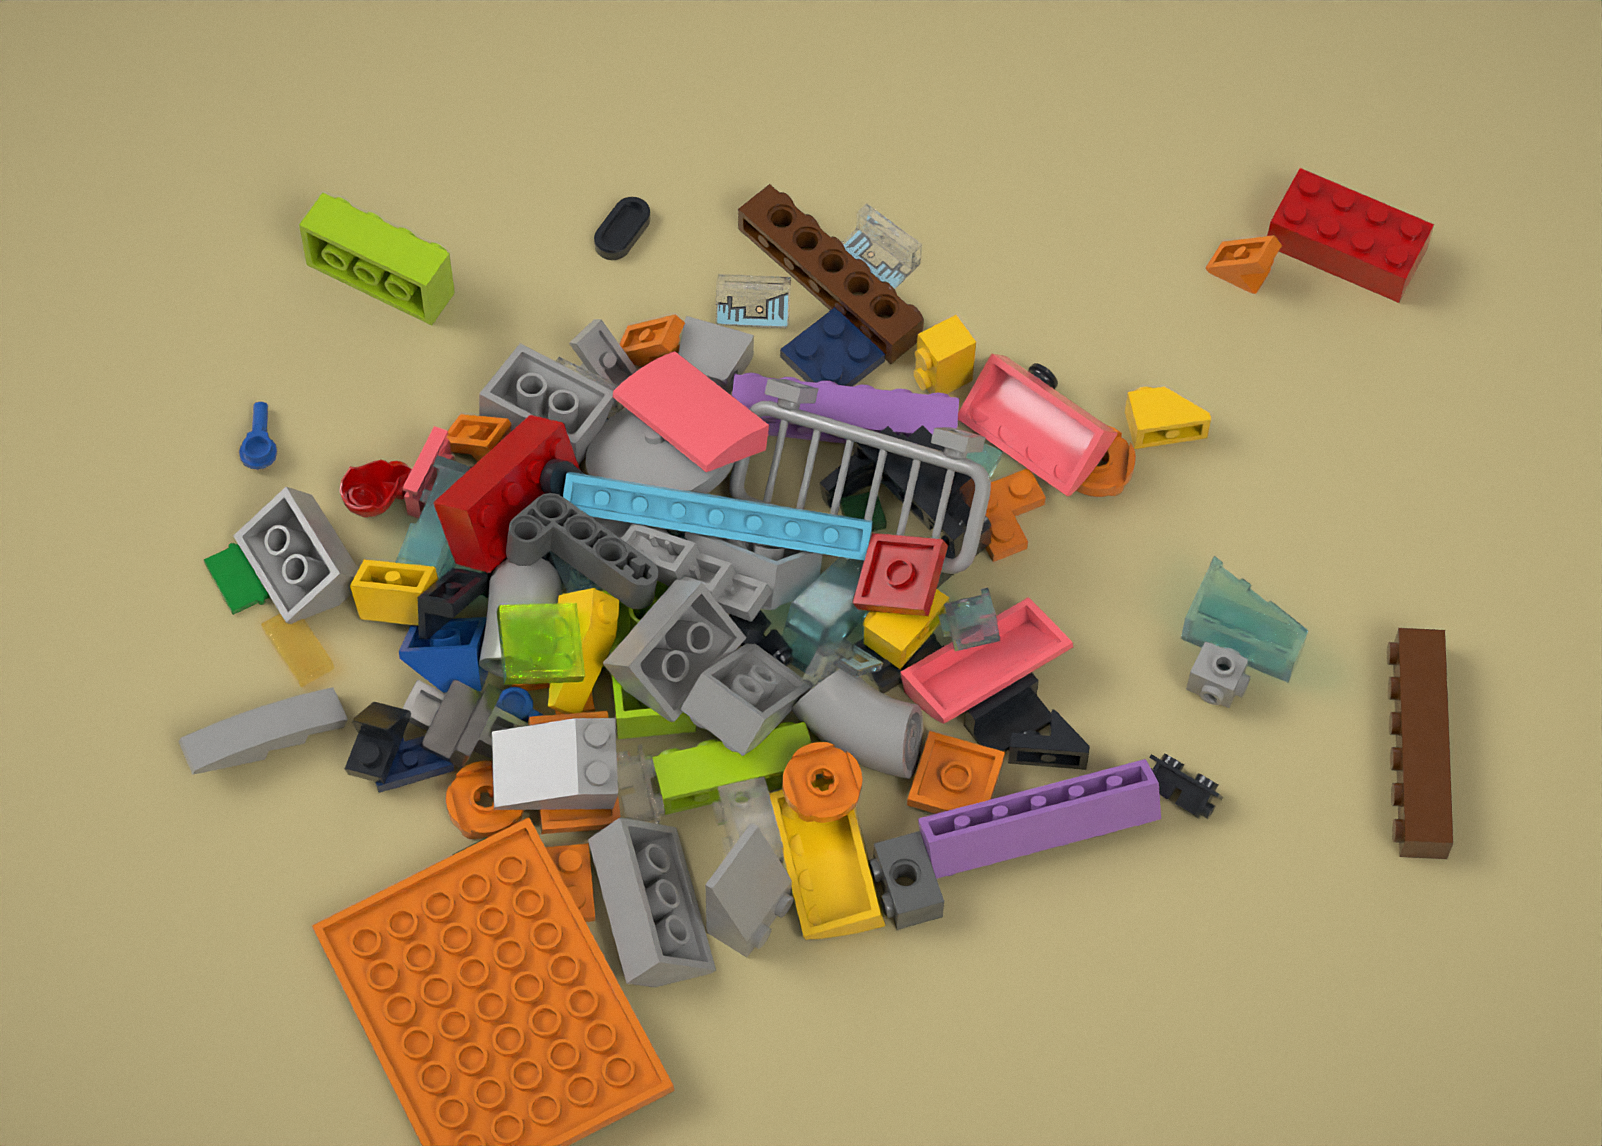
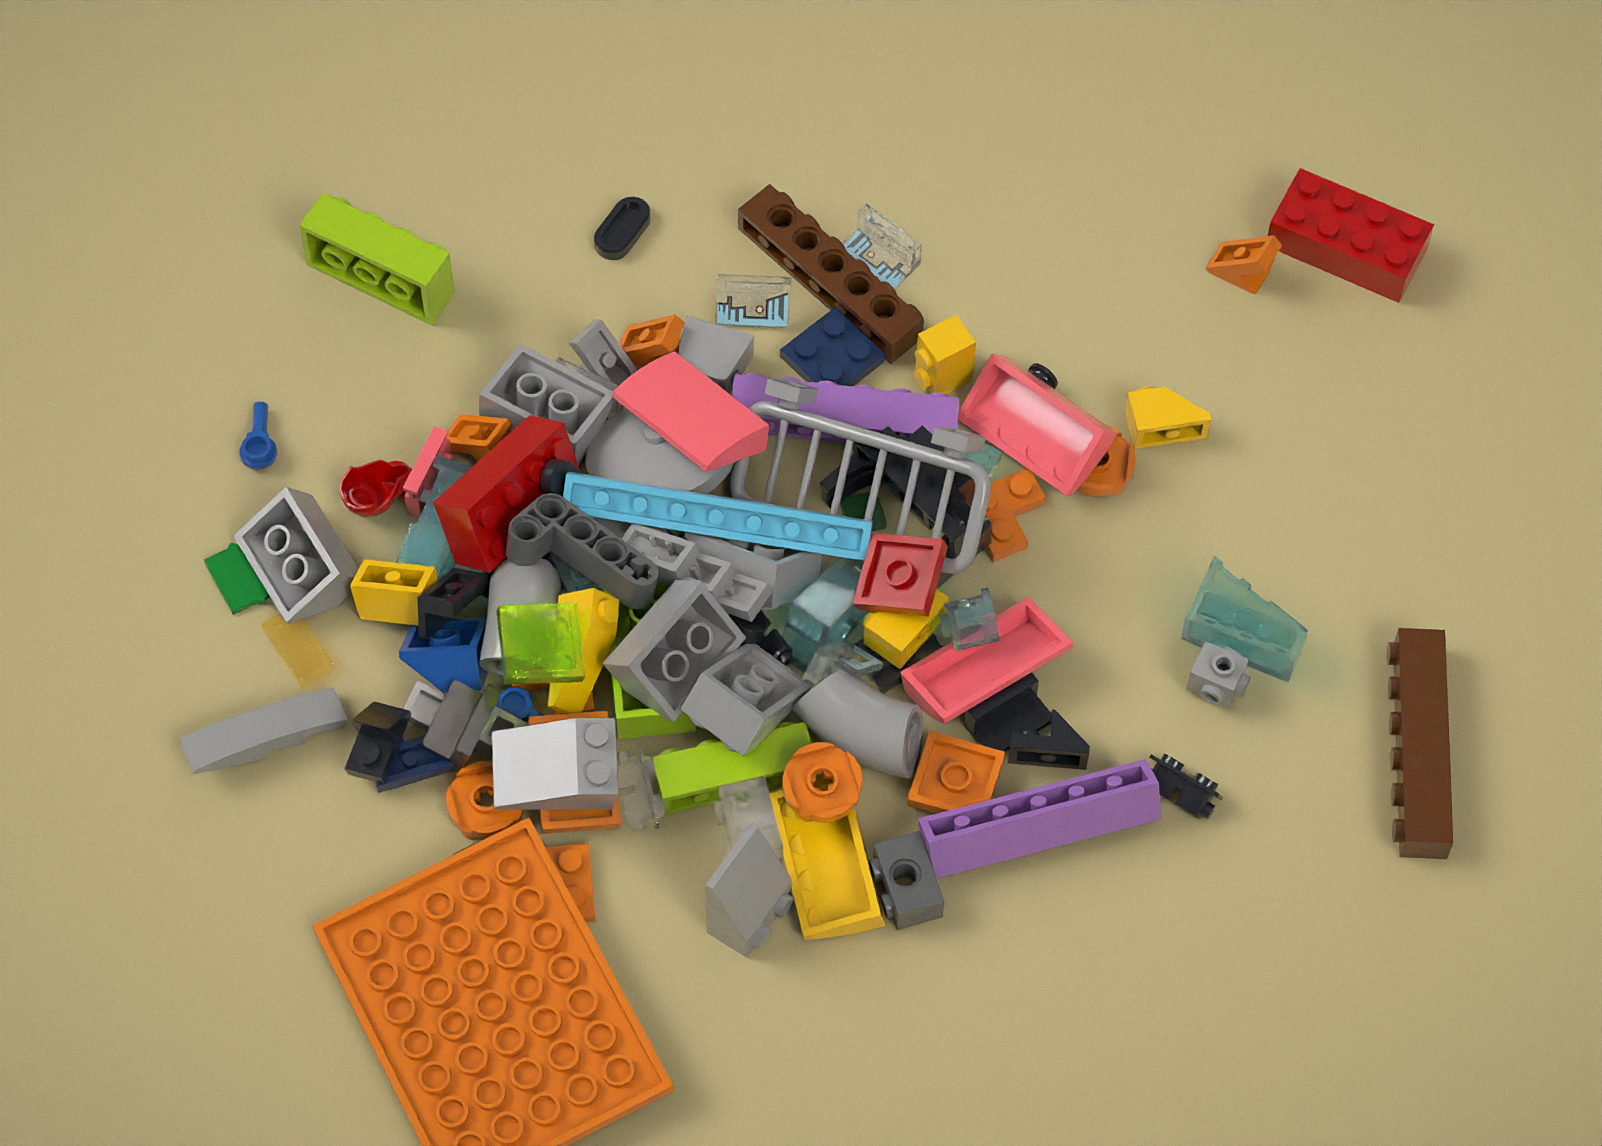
light grey slope [588,817,716,987] -> none

